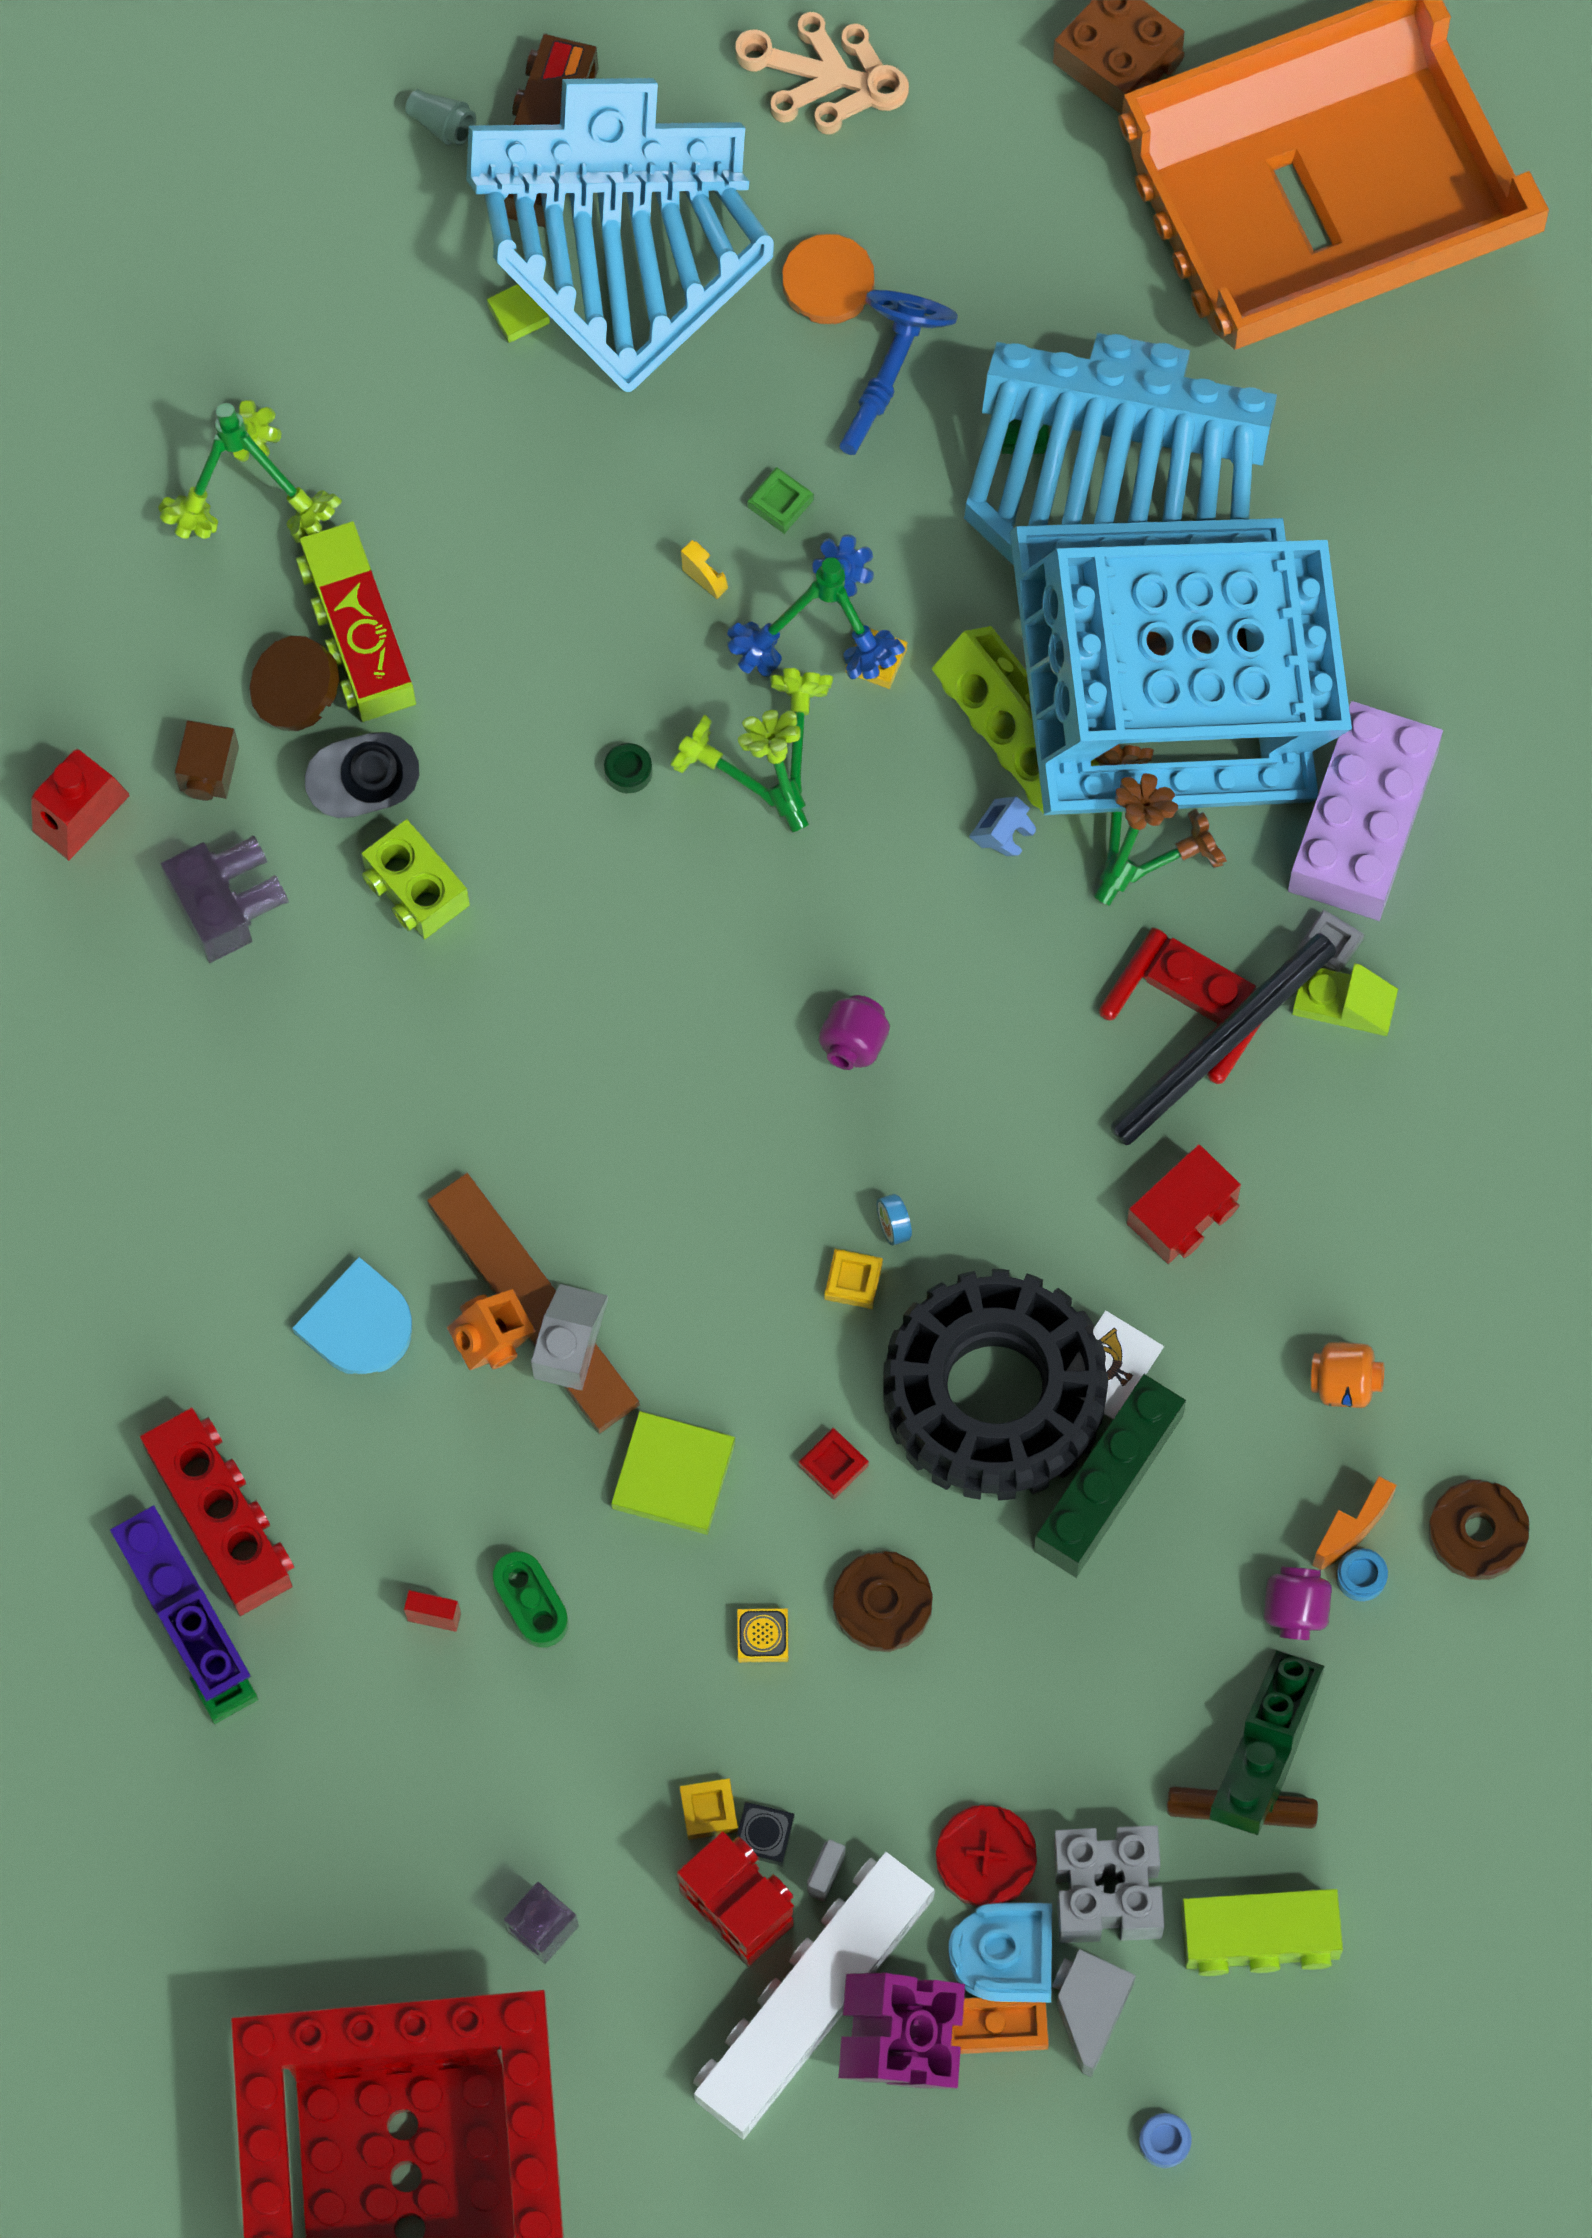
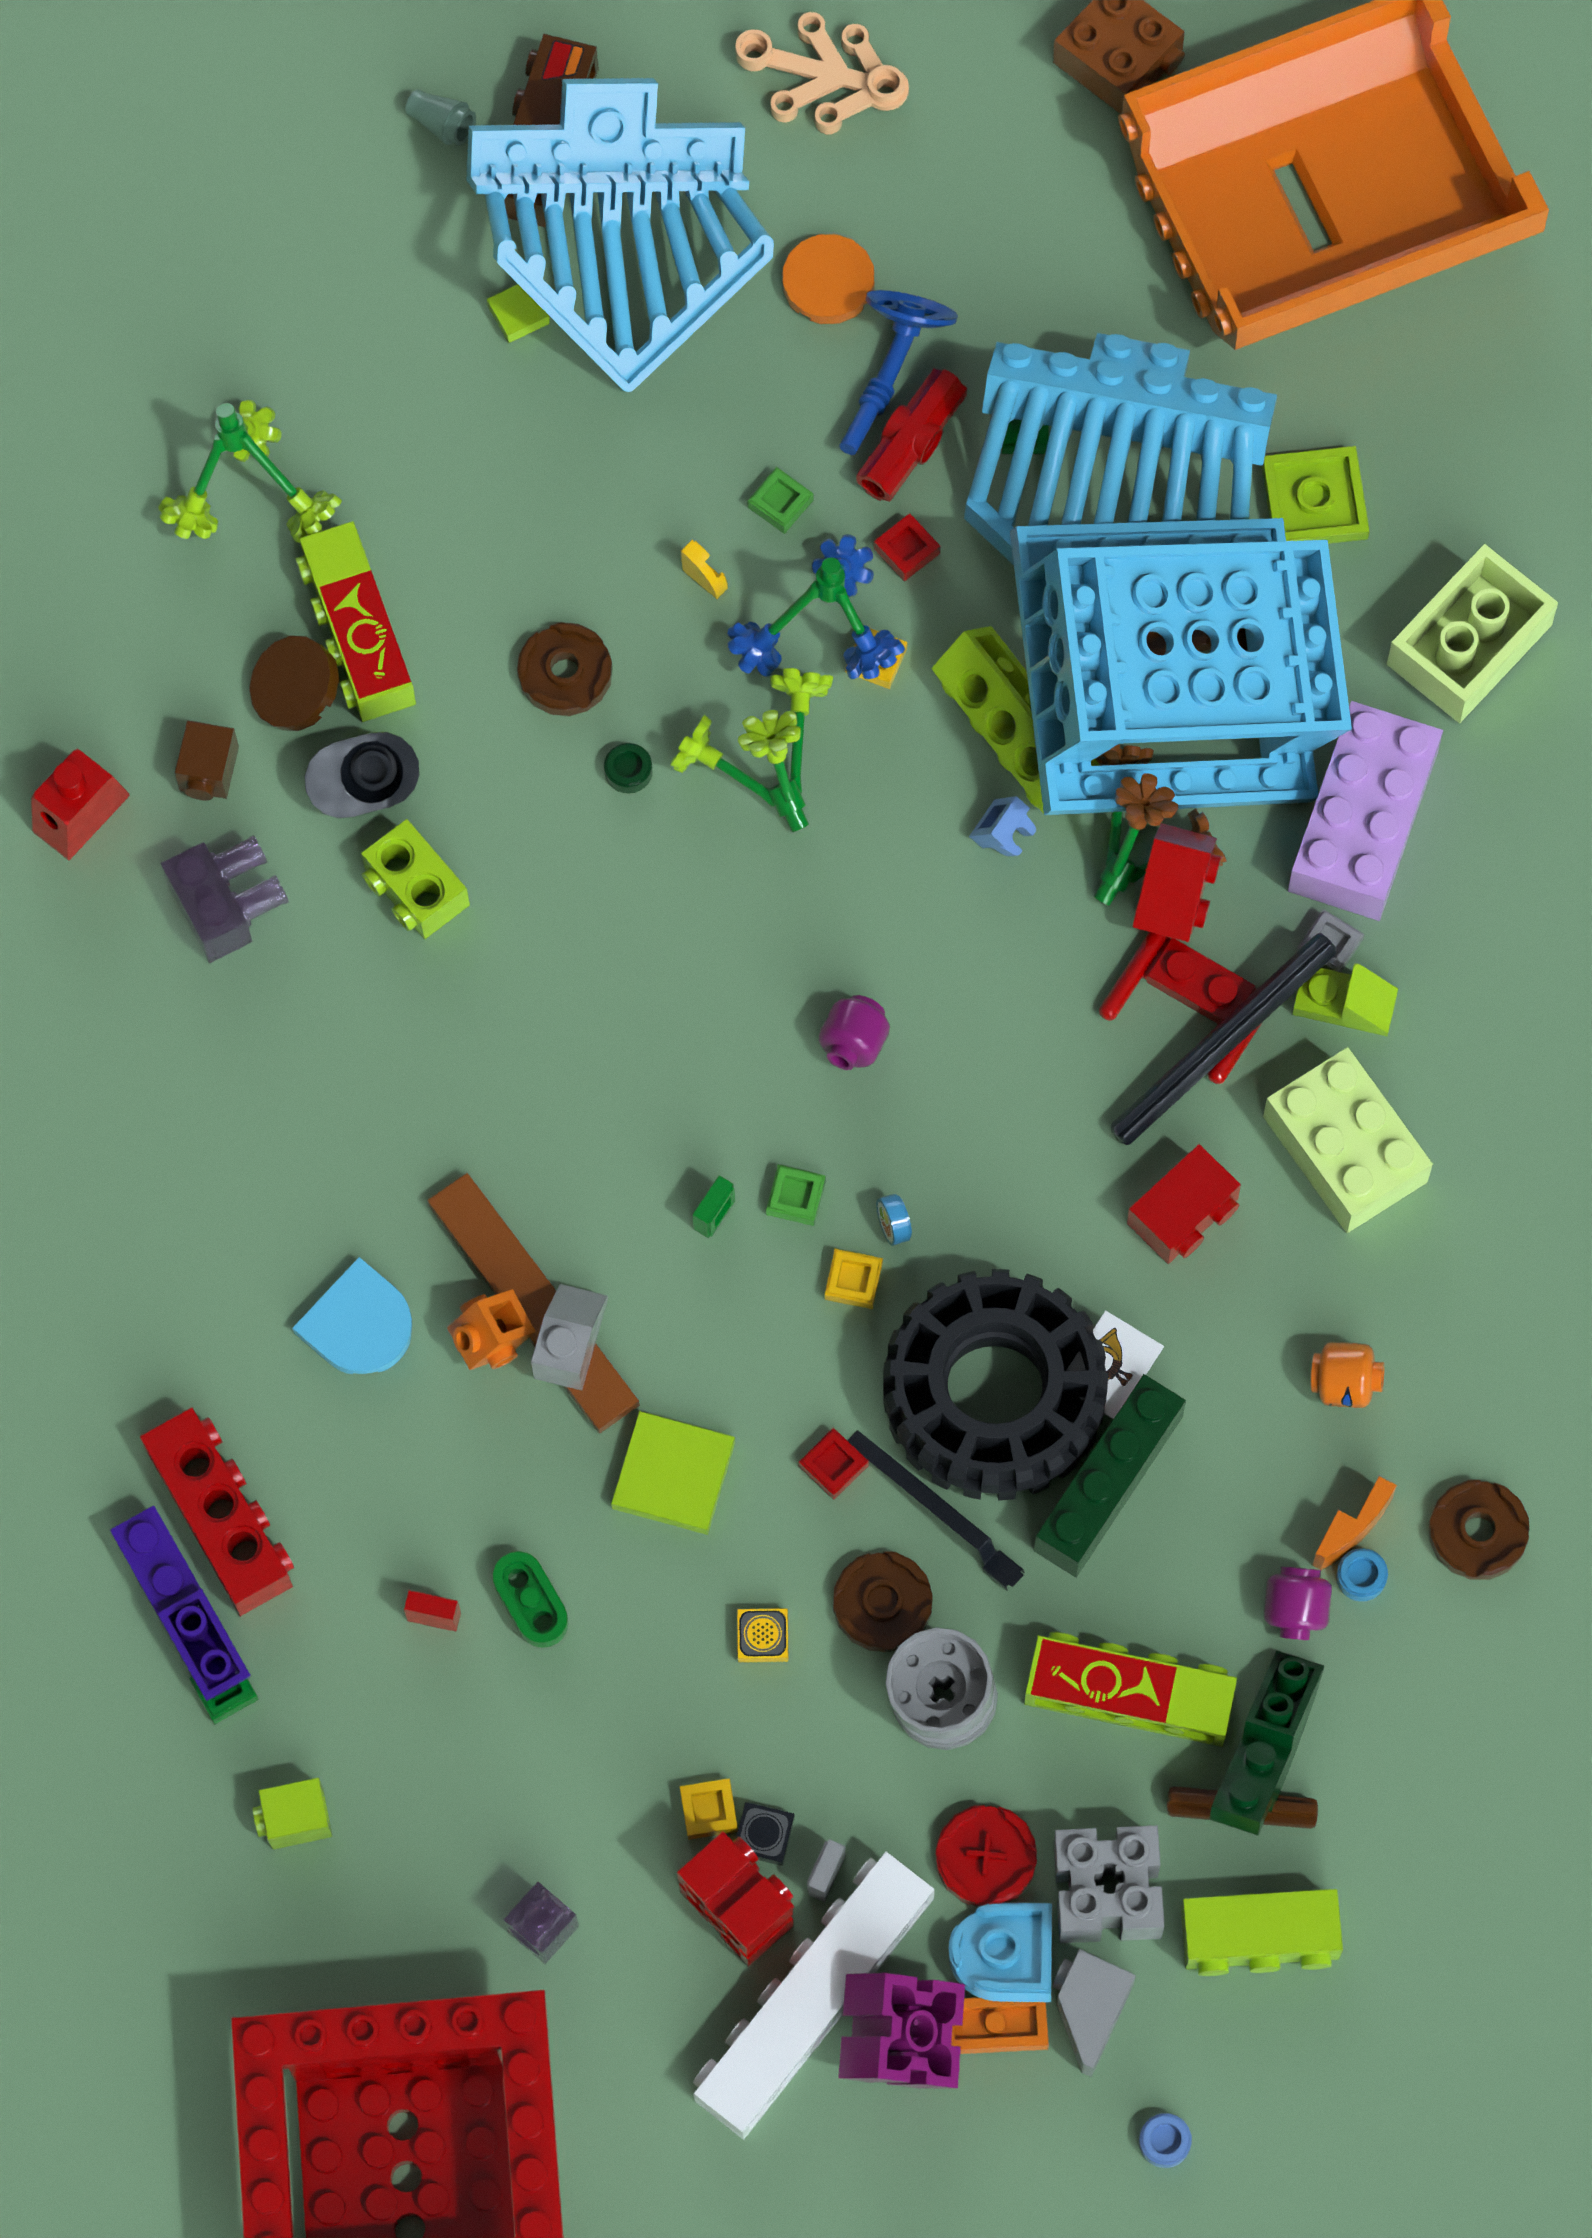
none -> lime brick [253,1777,333,1850]
none -> reddish brown tile [517,622,613,716]
none -> green tile [692,1175,735,1238]
none -> bright green tile [766,1164,826,1226]
none -> black piece [848,1430,1025,1591]
none -> red piece [856,368,967,502]
none -> red tile [874,513,941,582]
none -> light grey wheel [885,1628,998,1750]
none -> brick [1024,1632,1237,1747]
none -> red brick [1132,823,1222,942]
none -> lime tile [1262,446,1370,544]
none -> yellowish green brick [1263,1047,1433,1233]
none -> yellowish green brick [1387,544,1558,724]

